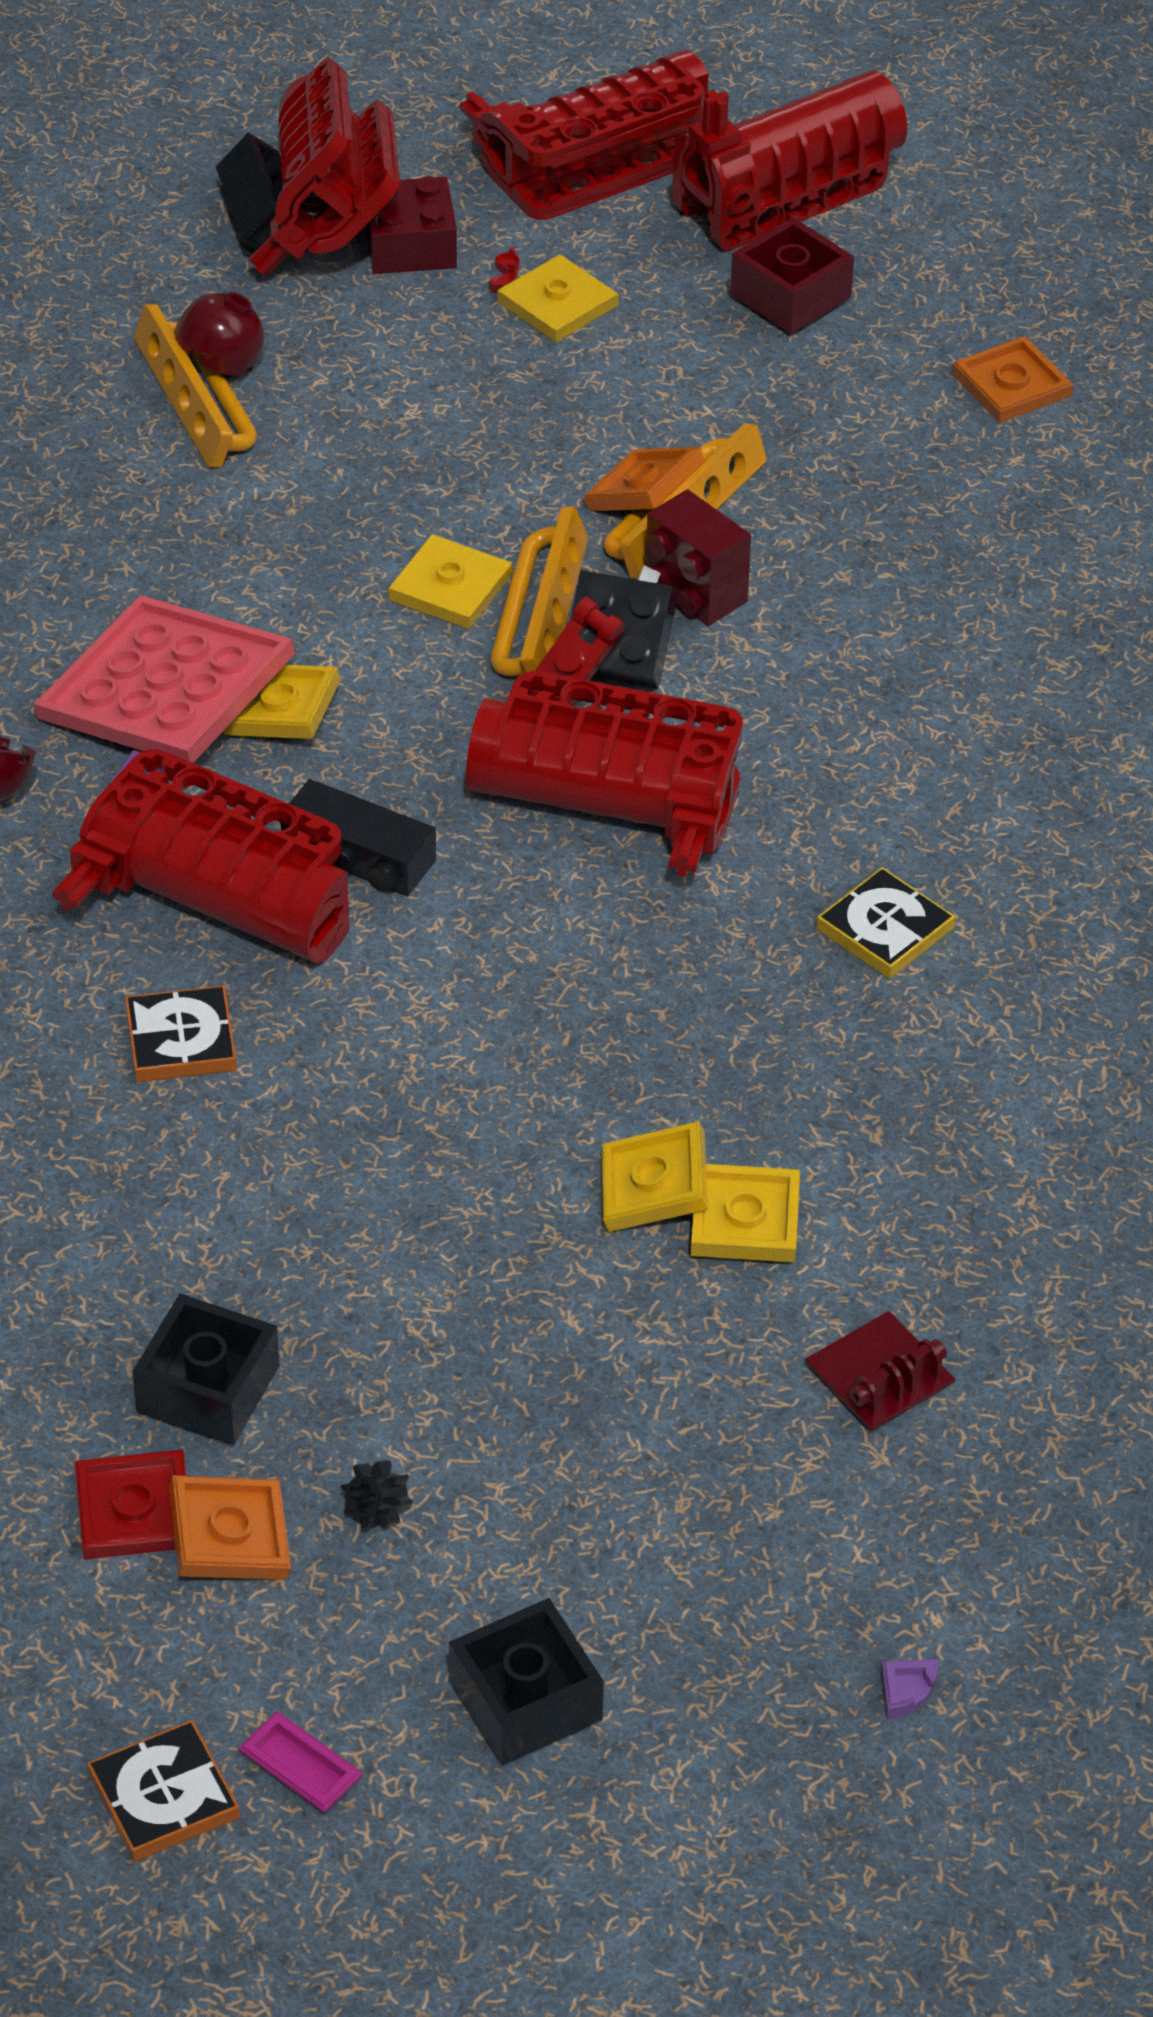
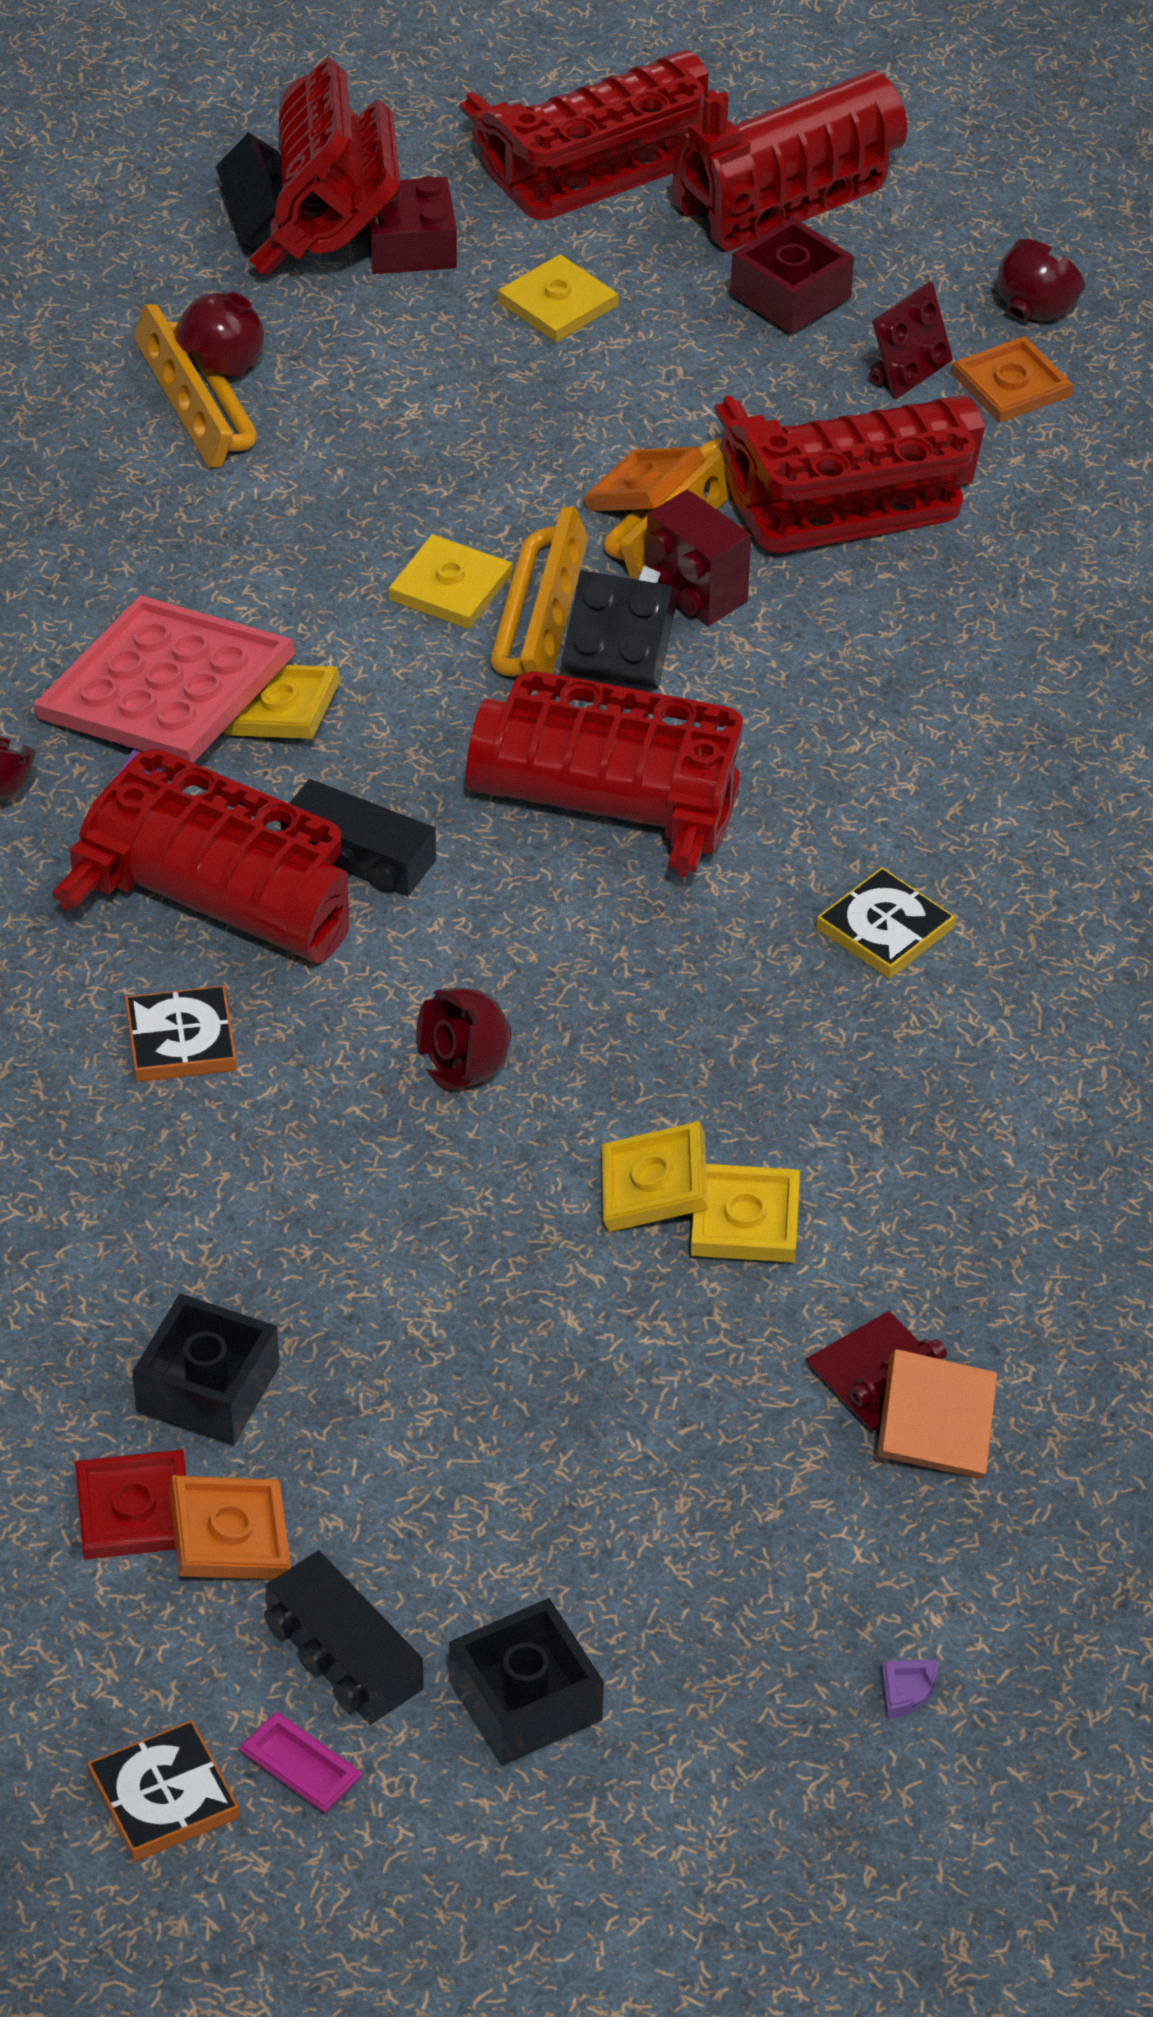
black gear [341,1460,413,1529] -> none
red piece [489,247,520,293] -> none
red plate [531,597,626,705] -> none
none -> black brick [264,1550,424,1725]
none -> dark red cylinder [417,987,512,1090]
none -> red piece [714,395,985,553]
none -> dark red hinge [869,281,953,400]
none -> orange tile [877,1349,997,1479]
none -> dark red cylinder [997,239,1085,323]

